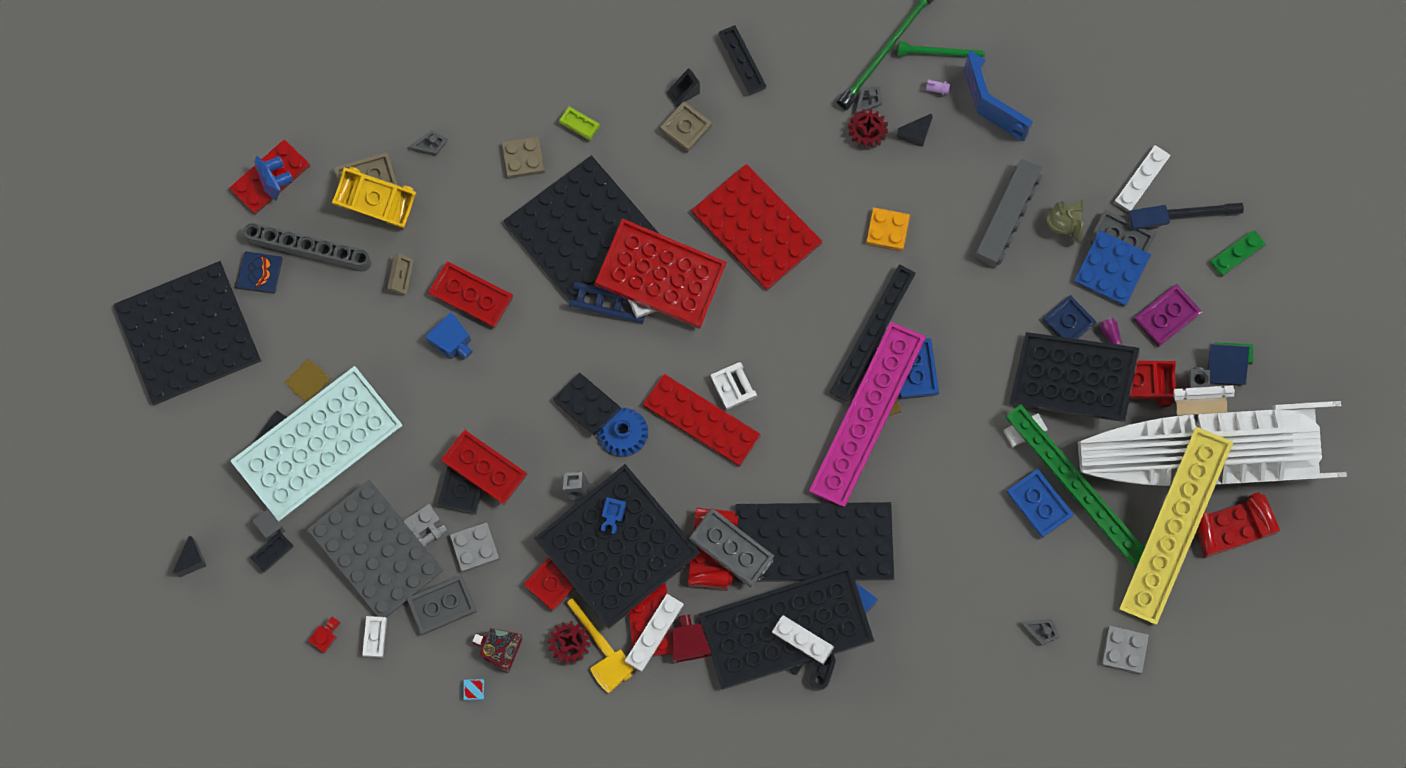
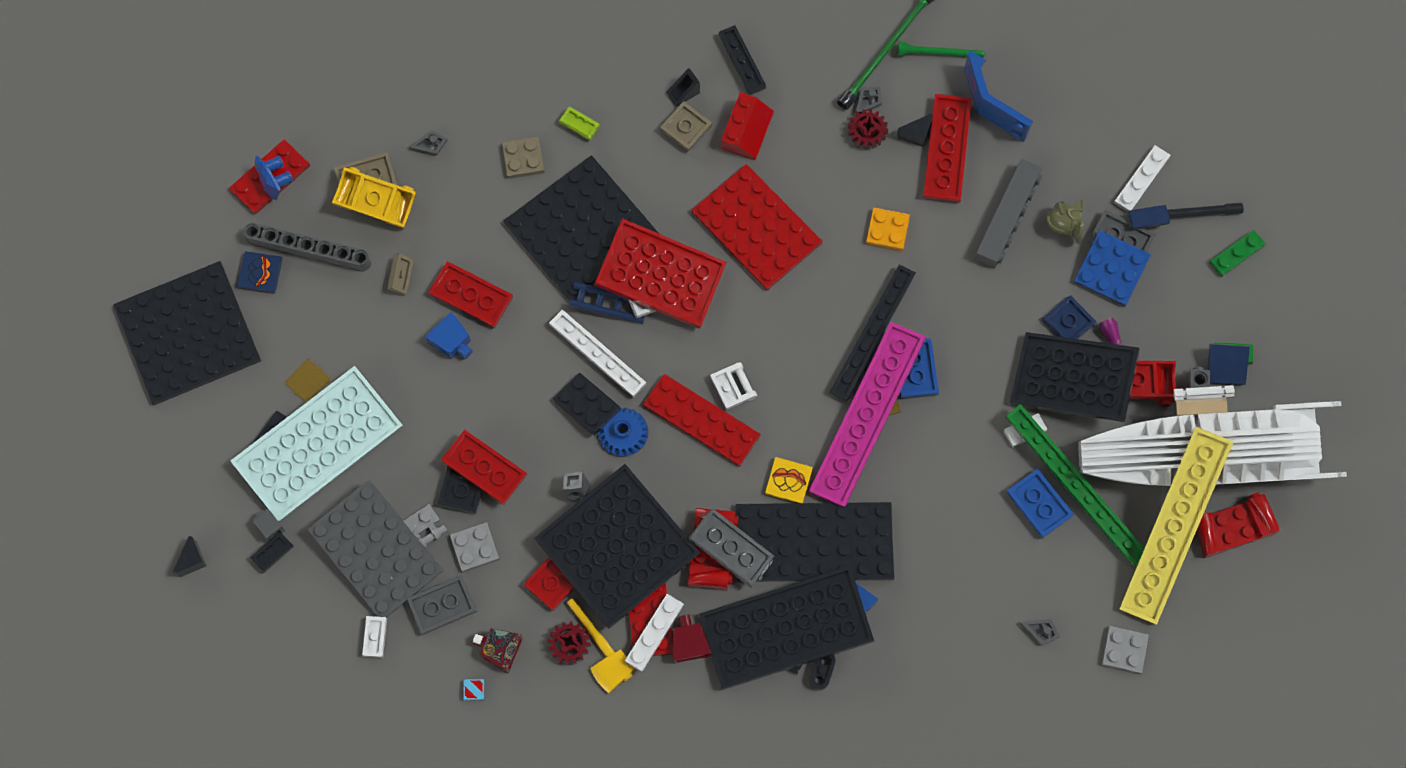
red plate [308,616,341,653] -> none
blue plate [601,497,627,534] -> none
white plate [772,615,834,664] -> none
lavender pin [926,79,950,96] -> none
magenta tile [1133,284,1202,347] -> none
none -> white plate [549,310,646,398]
none -> red slope [721,92,774,160]
none -> yellow tile [765,457,813,503]
none -> red plate [923,94,972,203]

